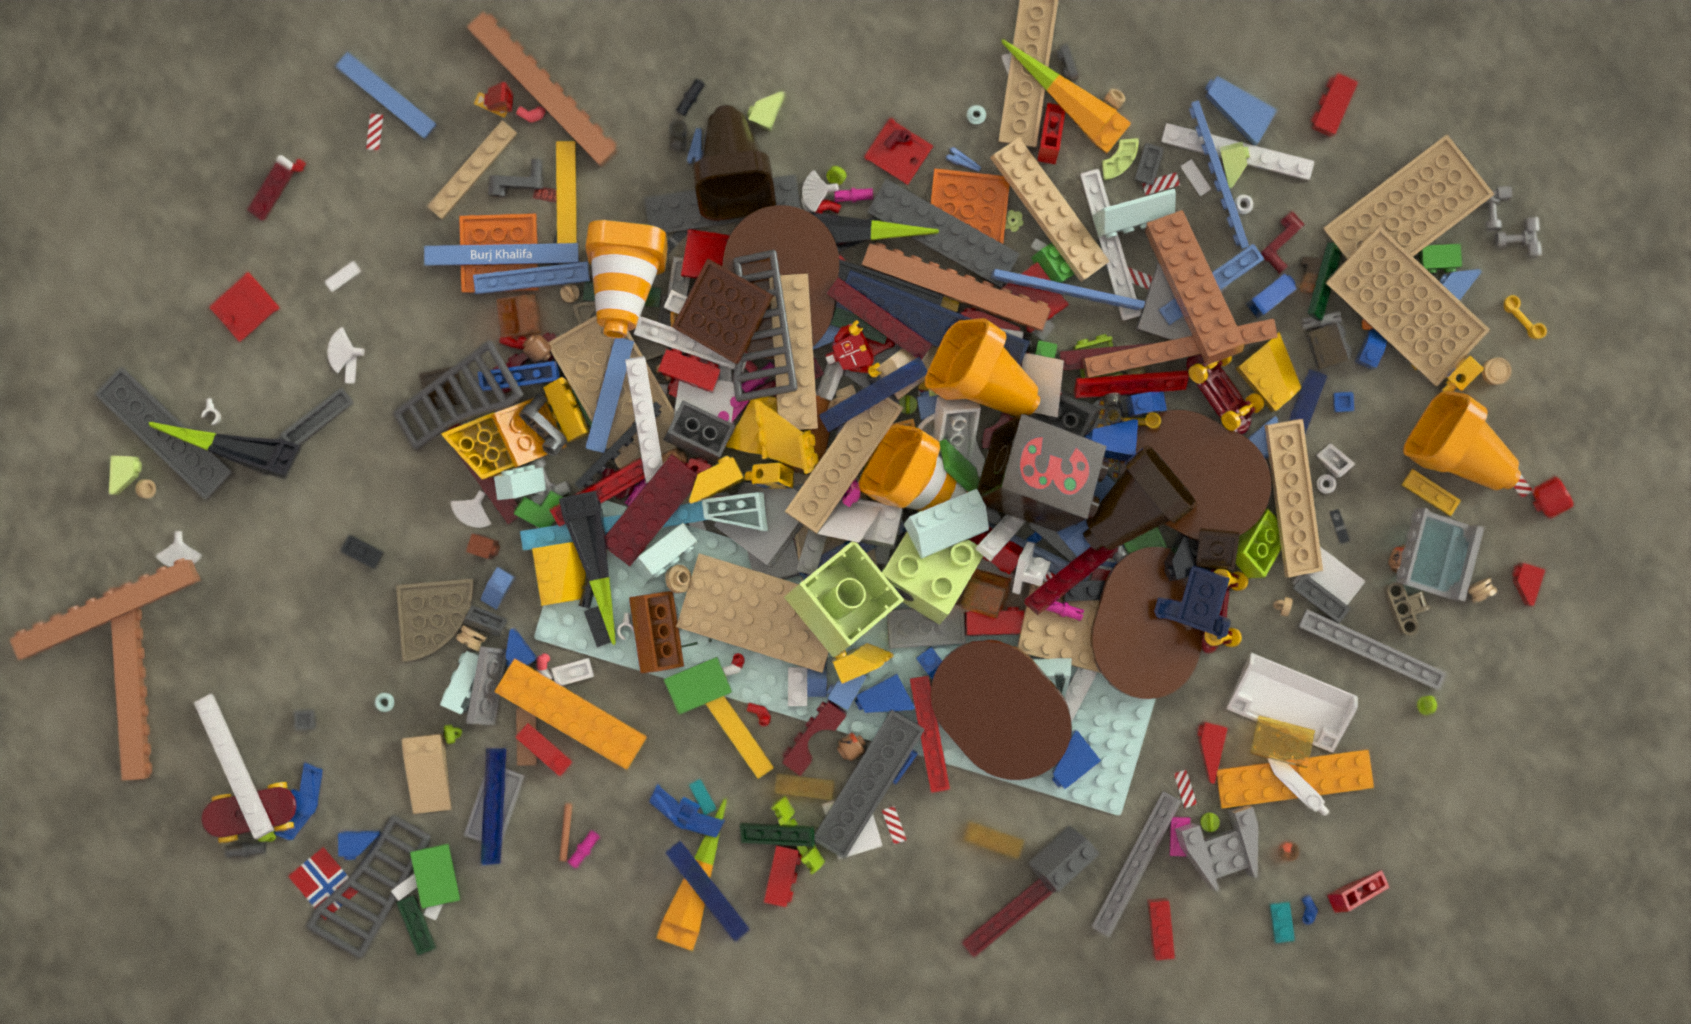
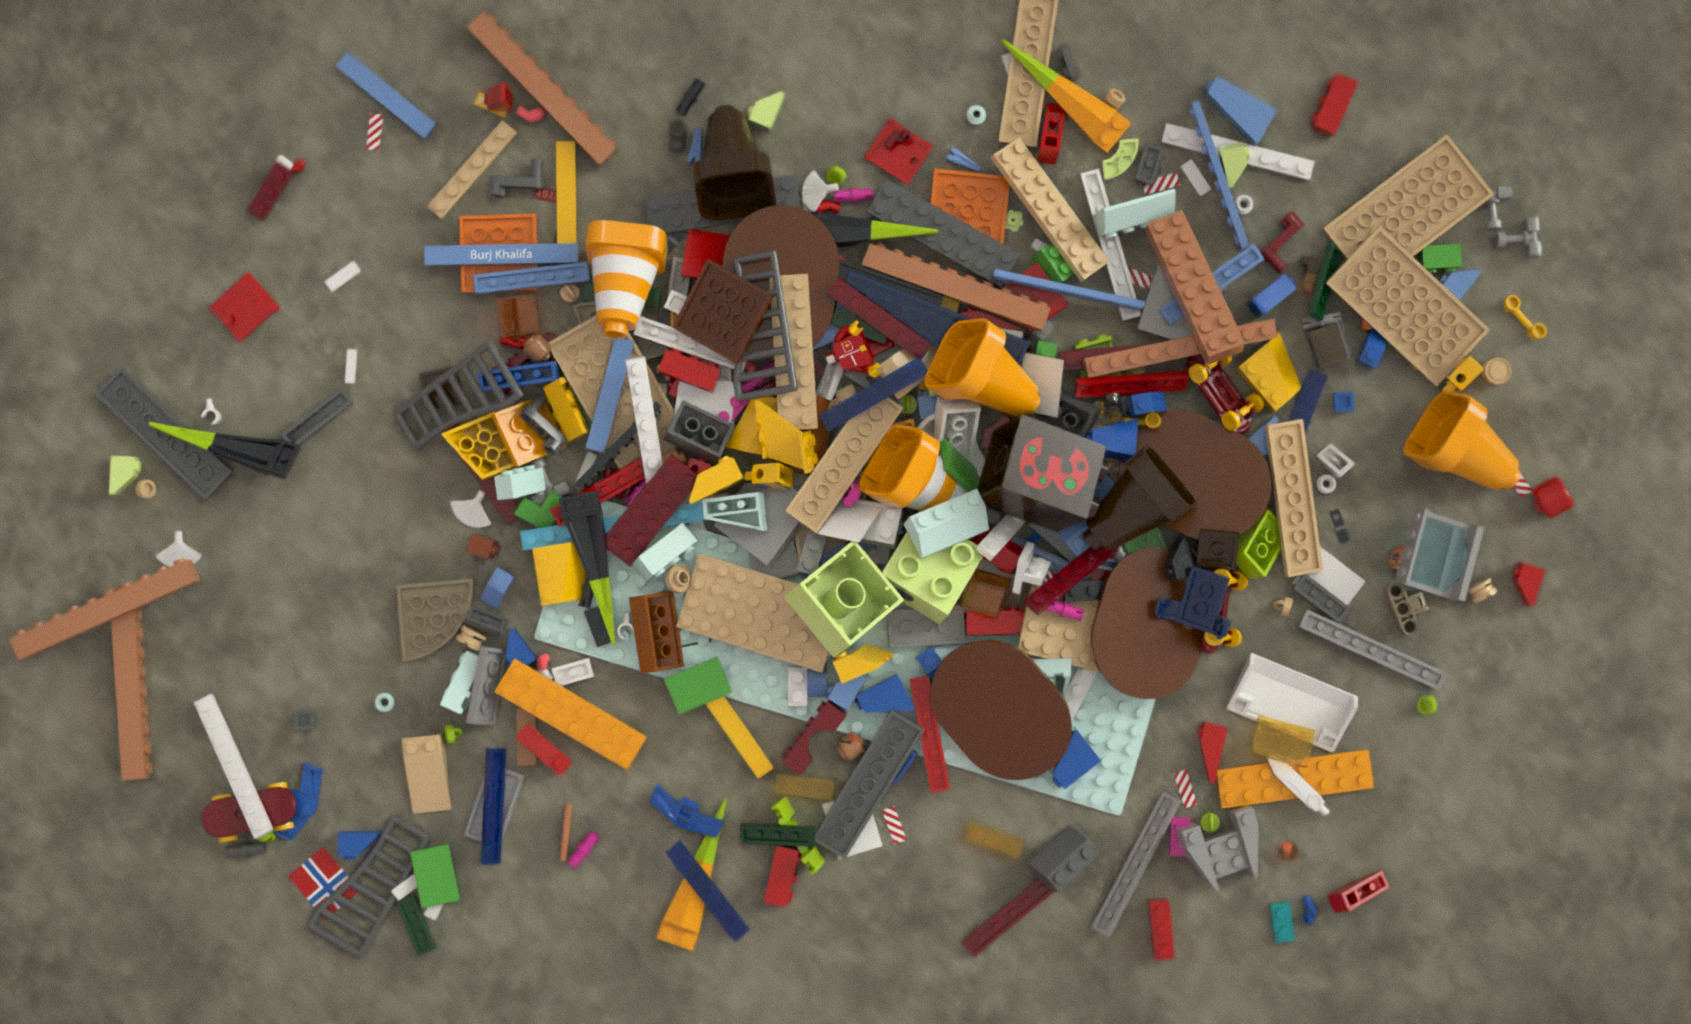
white hand [327,327,365,373] -> none
black plate [340,534,384,569] -> none
teal sticker [689,779,717,815] -> none
arm [722,653,745,676] -> none
red arm [747,702,771,727] -> none
yellow tile [1401,469,1461,516] -> none
none -> white sticker [576,452,597,487]

